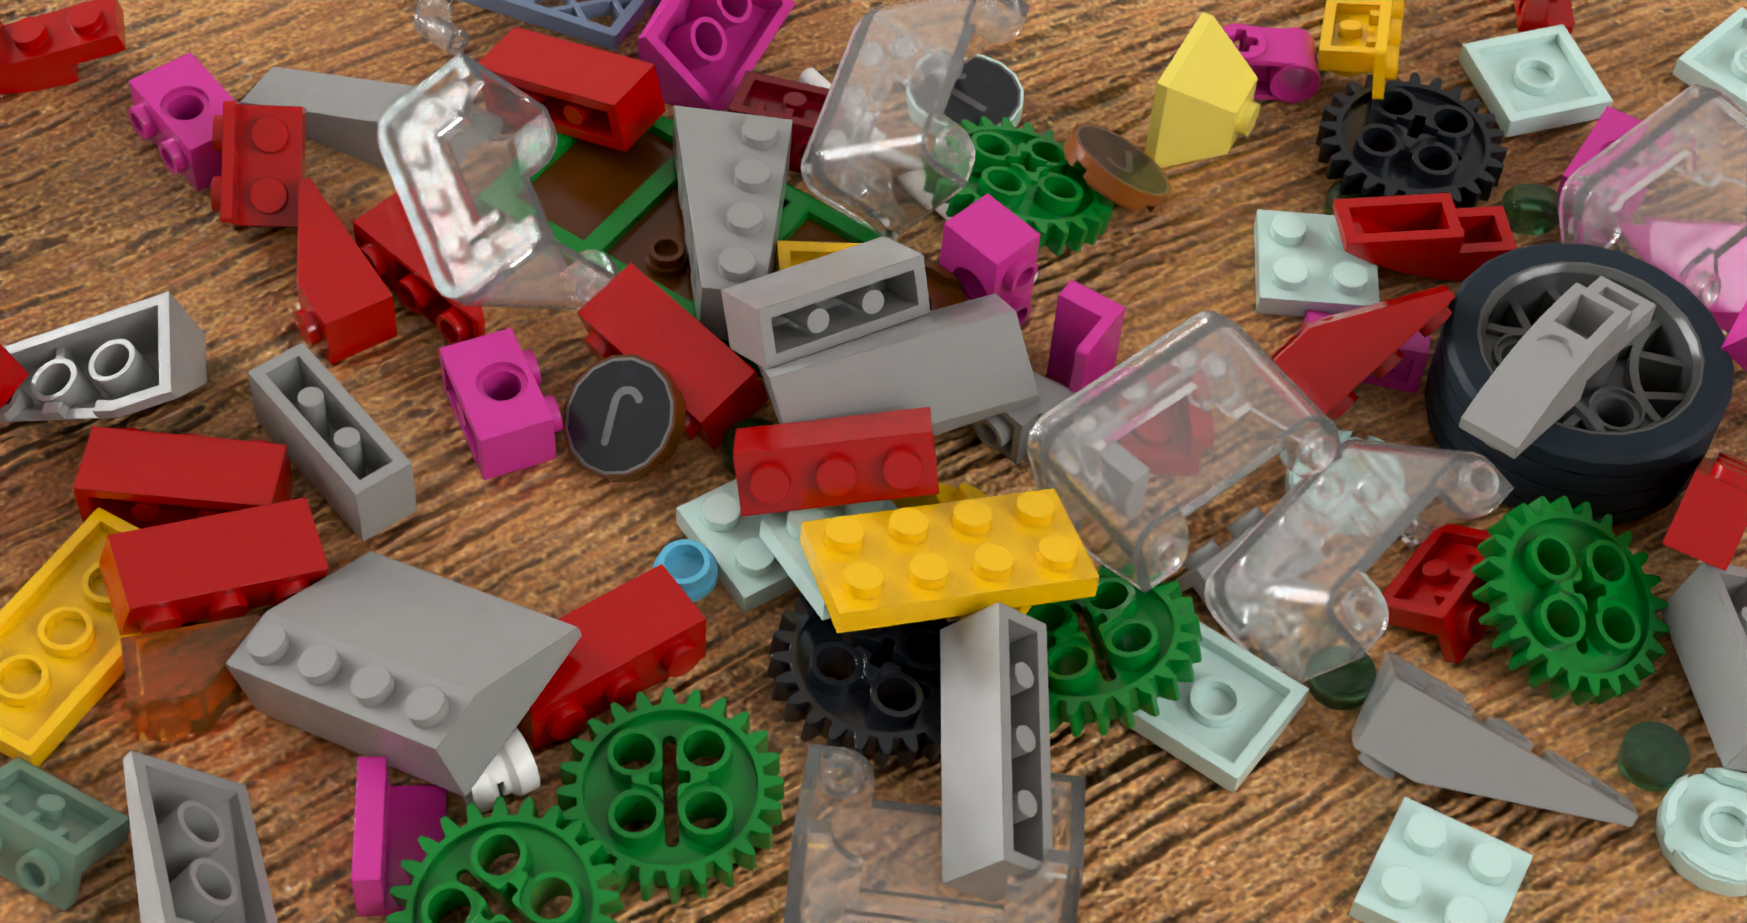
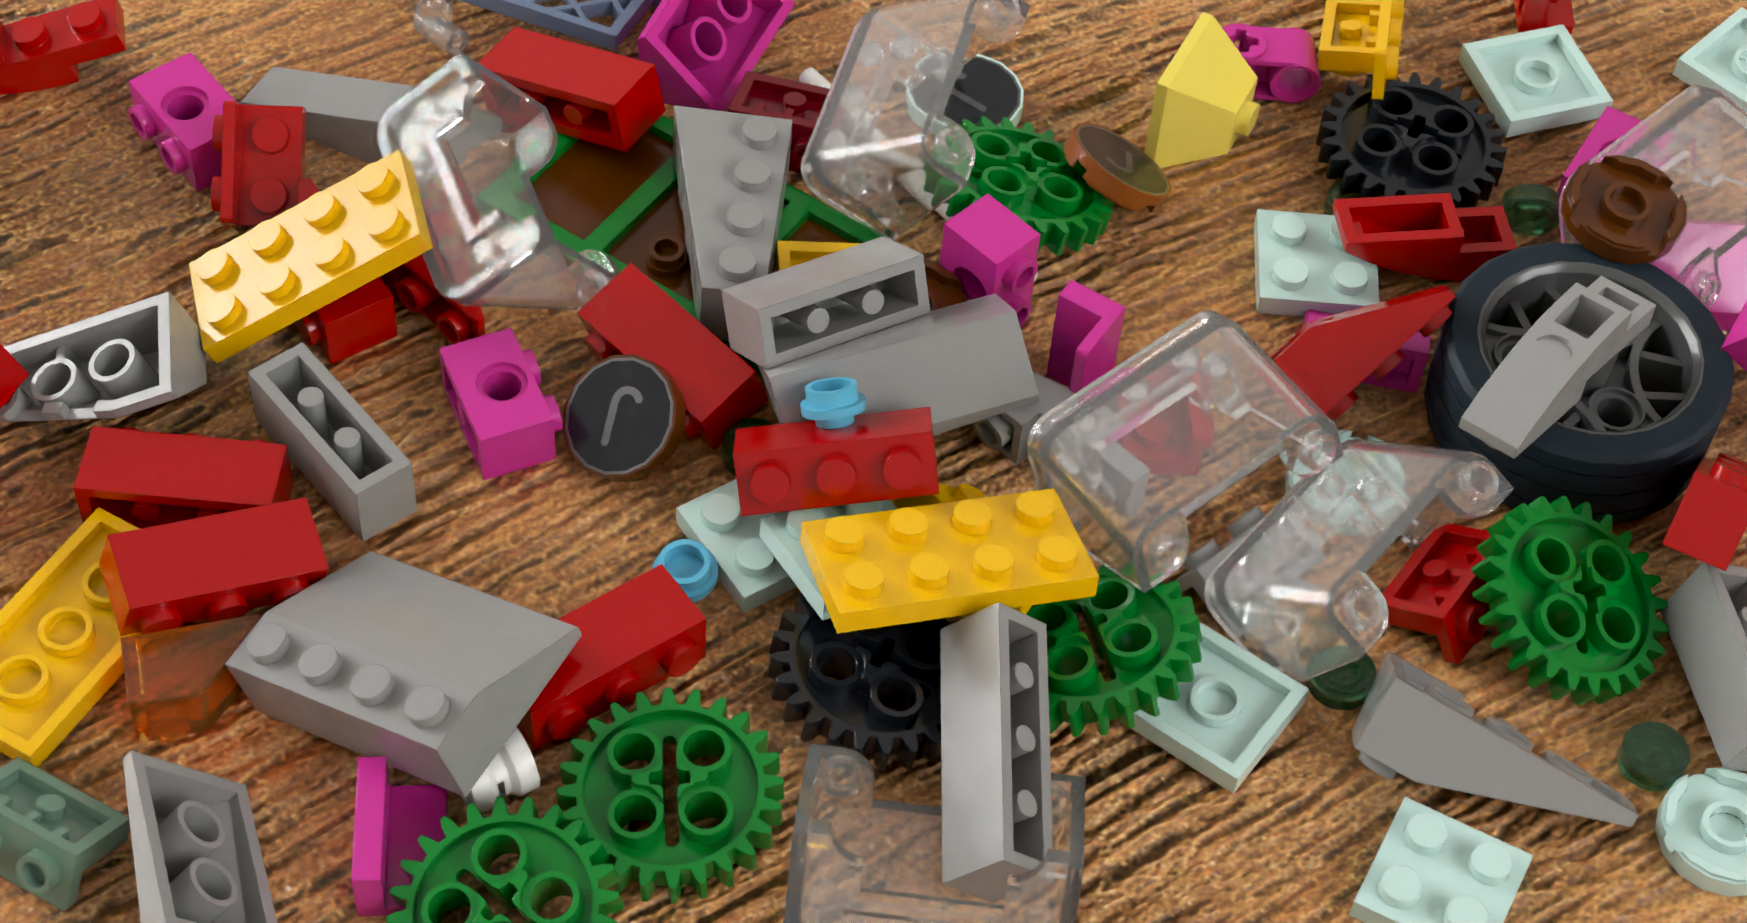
none -> yellow plate [189,149,433,363]
none -> medium azure plate [800,377,866,429]
none -> reddish brown tile [1561,155,1687,265]

